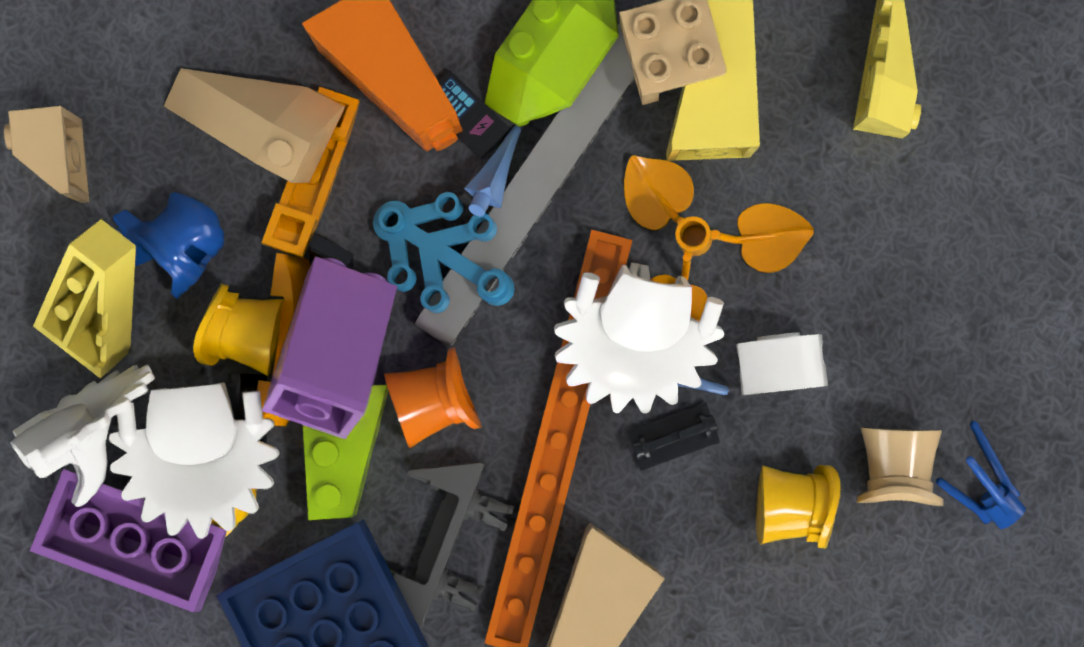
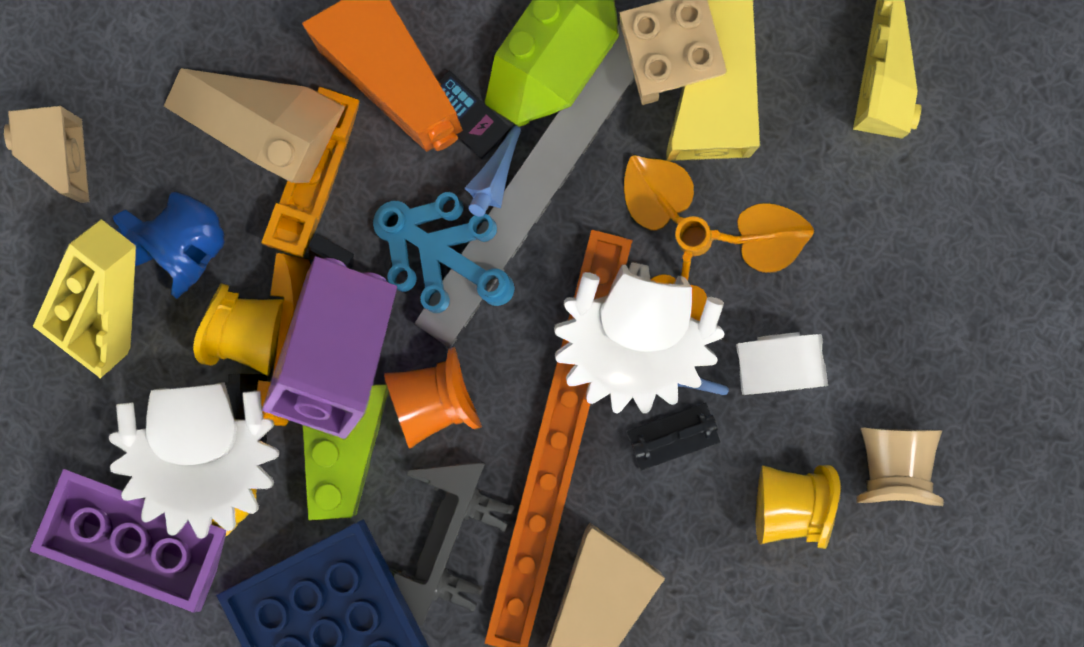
white piece [11,365,155,507] -> none
blue plant [936,421,1026,530] -> none

